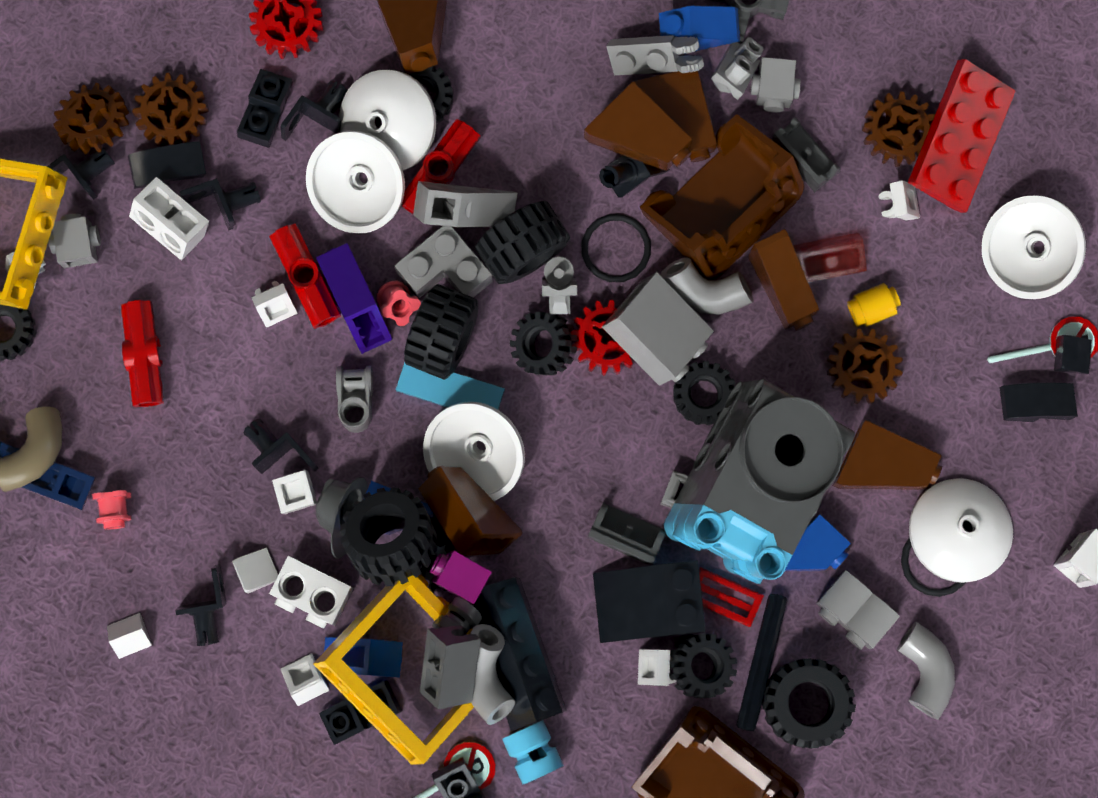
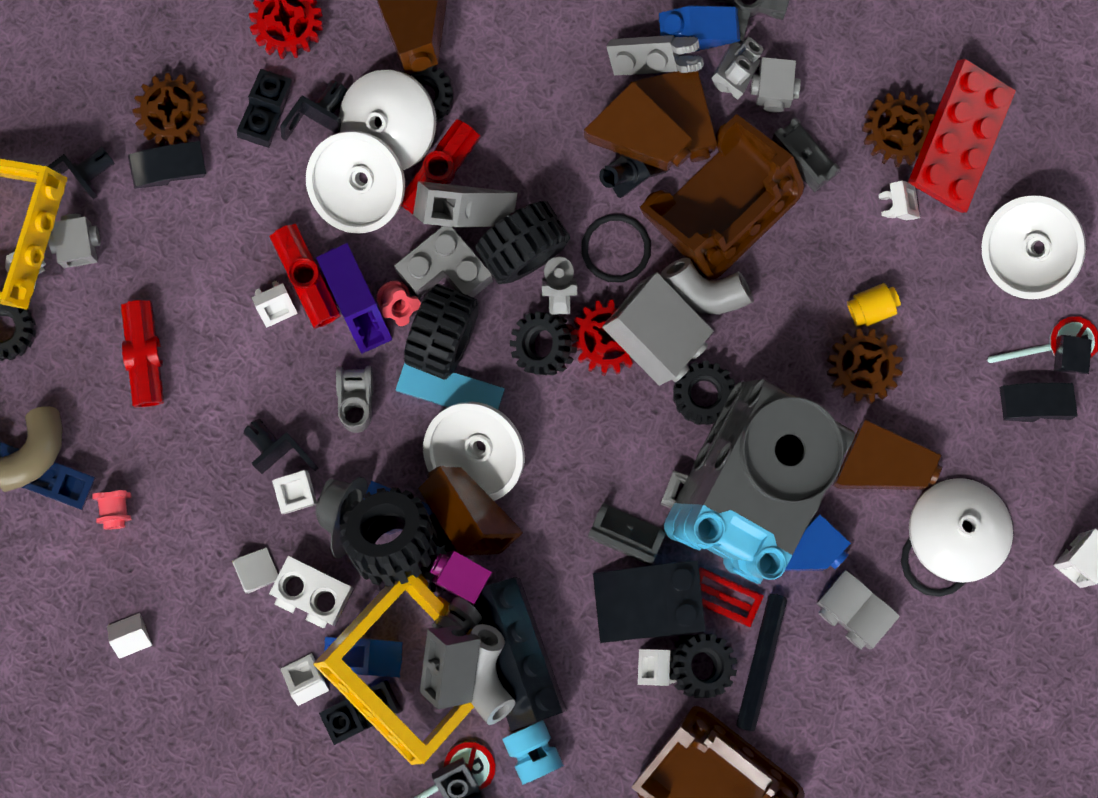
reddish brown gear [53,83,129,154] -> none
white brick [129,177,209,261] -> none
black bracket [175,564,227,646] -> none
black bracket [179,178,261,231] -> none
reddish brown slope [748,229,819,331] -> none
black tyre [762,658,856,749] -> none
clear red slope [793,233,867,282] -> none
light grey cylinder [897,622,955,720] -> none

